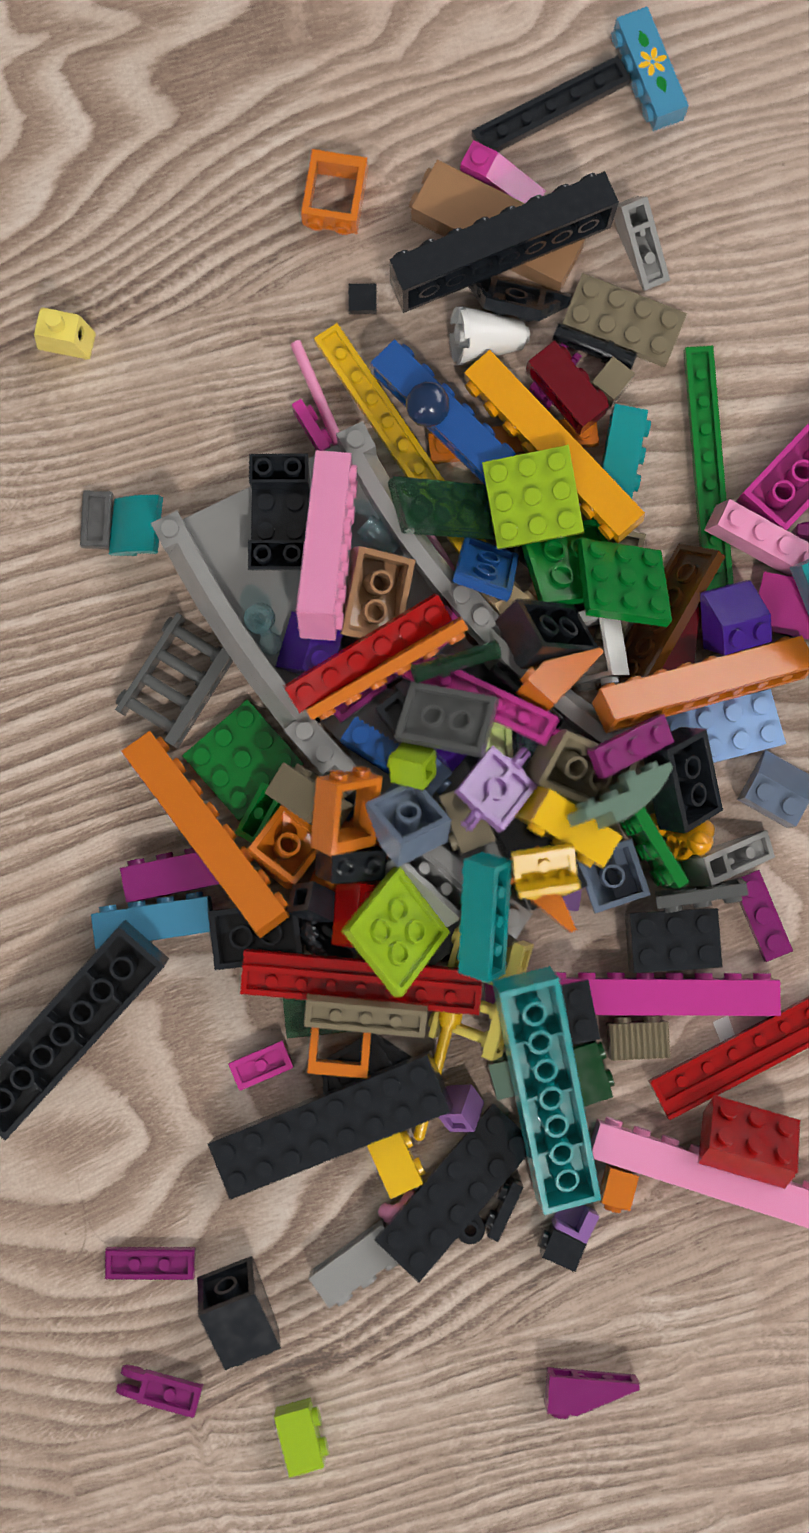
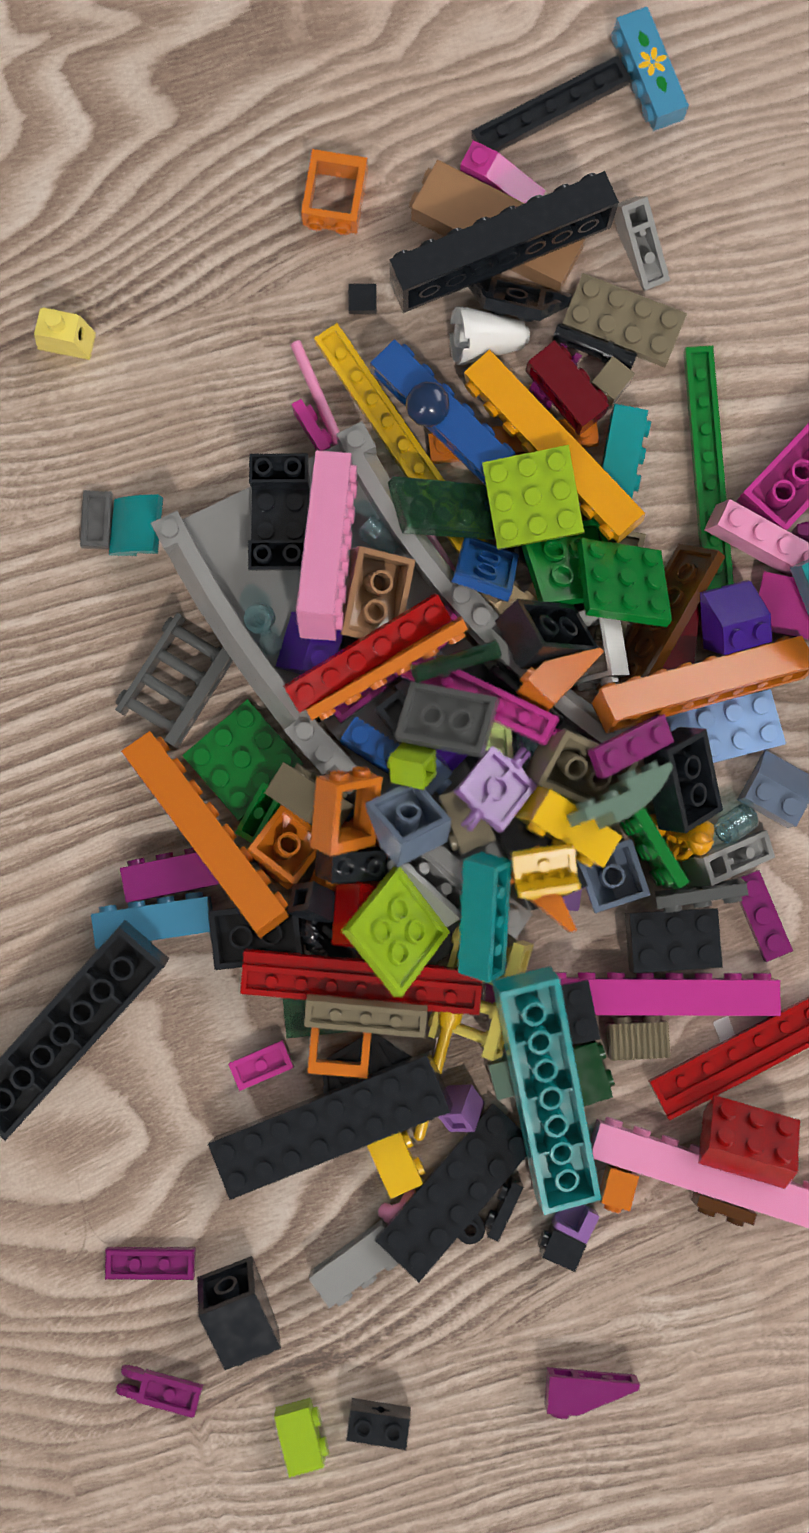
none -> black brick [346,1398,411,1450]
none -> reddish brown plate [691,1191,757,1227]
none -> clear light blue brick [715,804,758,843]

